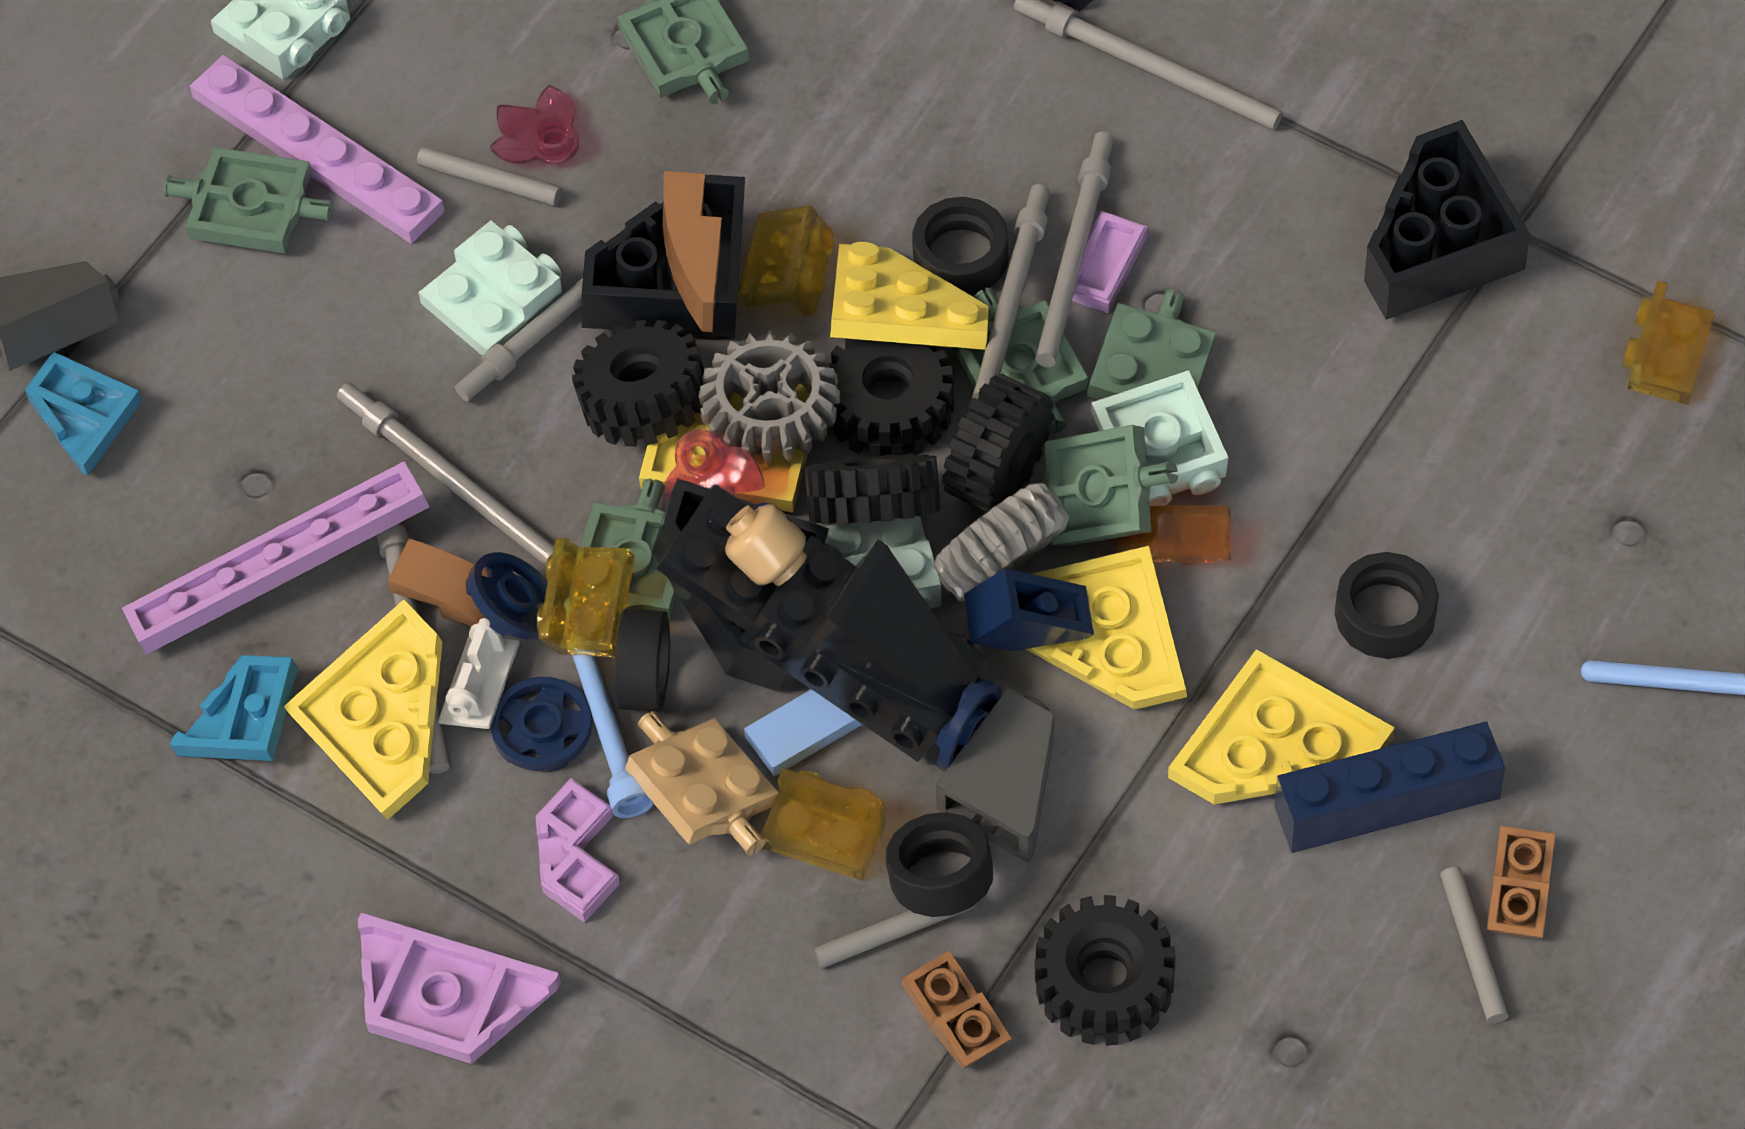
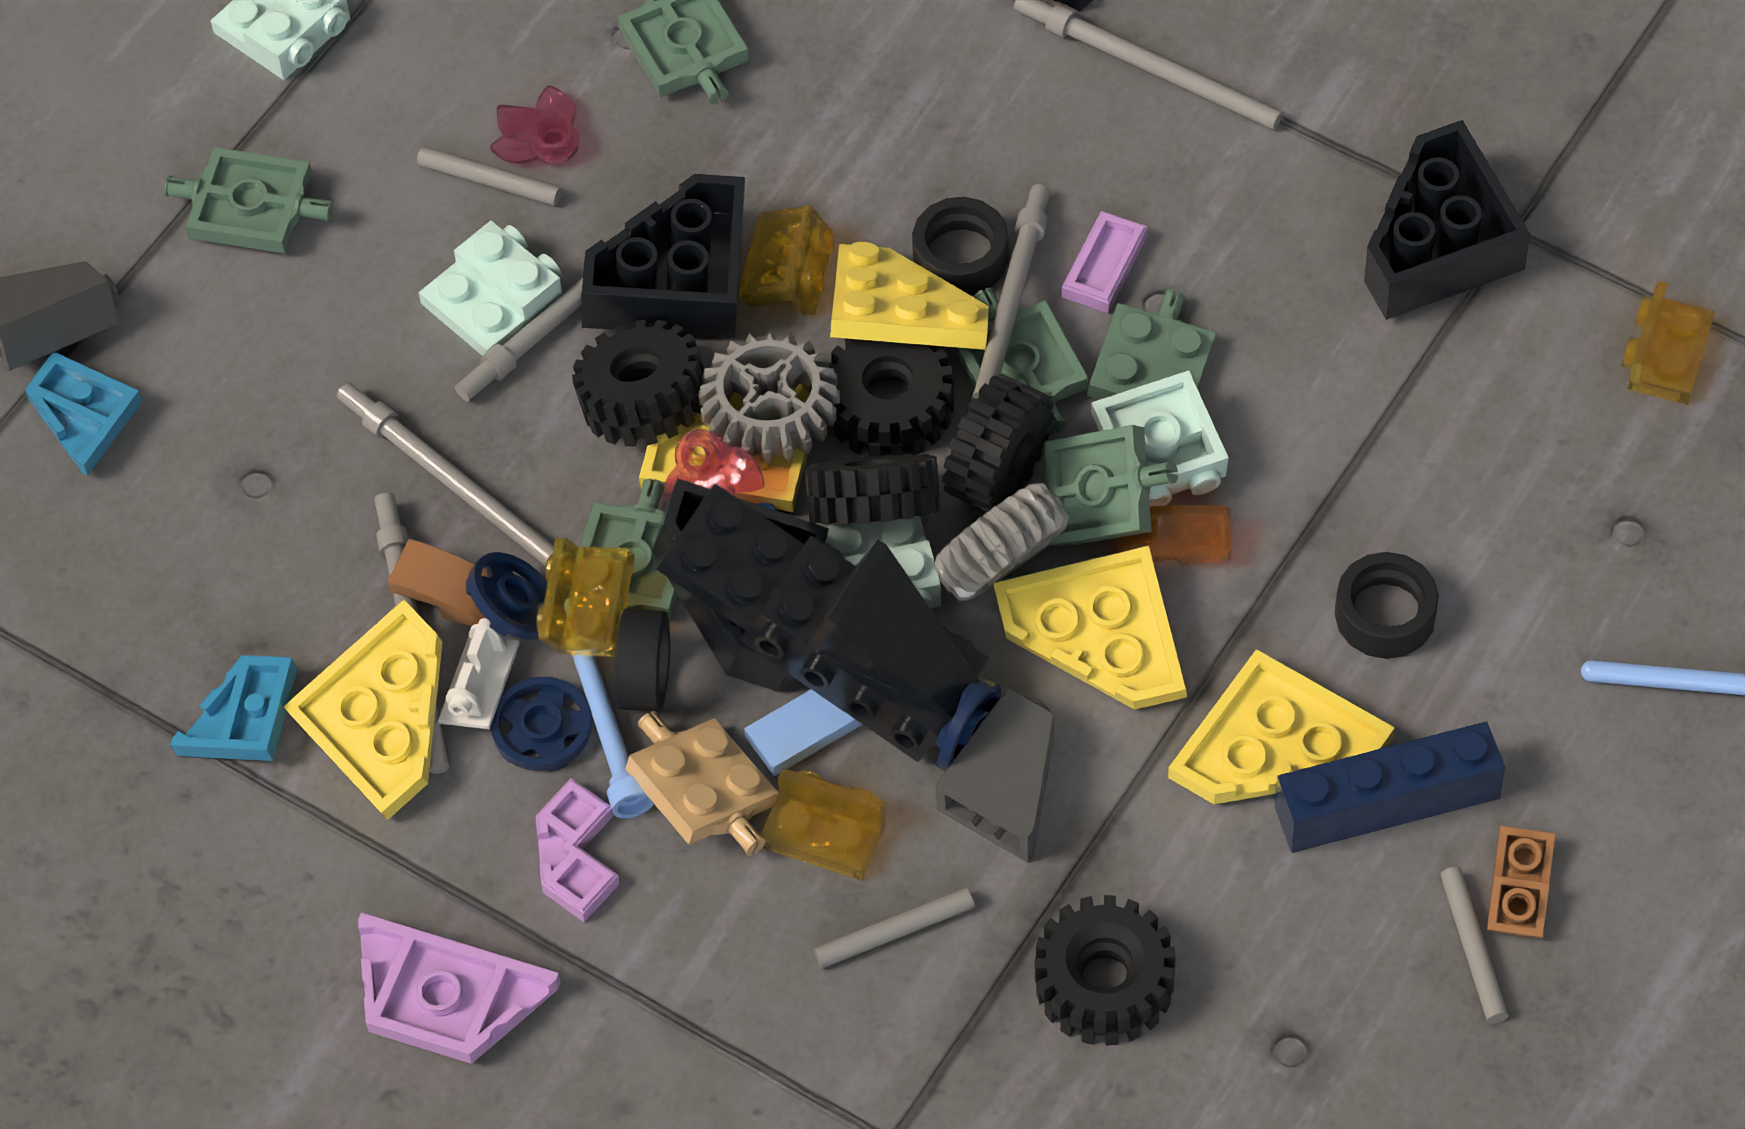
lavender plate [122,461,429,655] -> none
lavender plate [190,55,445,244] -> none
medium nougat slope [663,171,722,332] -> none
tan head [725,504,807,586] -> none
black tyre [886,812,993,917] -> none
medium nougat slope [901,950,1012,1069] -> none
dark blue slope [964,568,1094,651] -> none
light grey bar [1035,131,1114,367] -> none

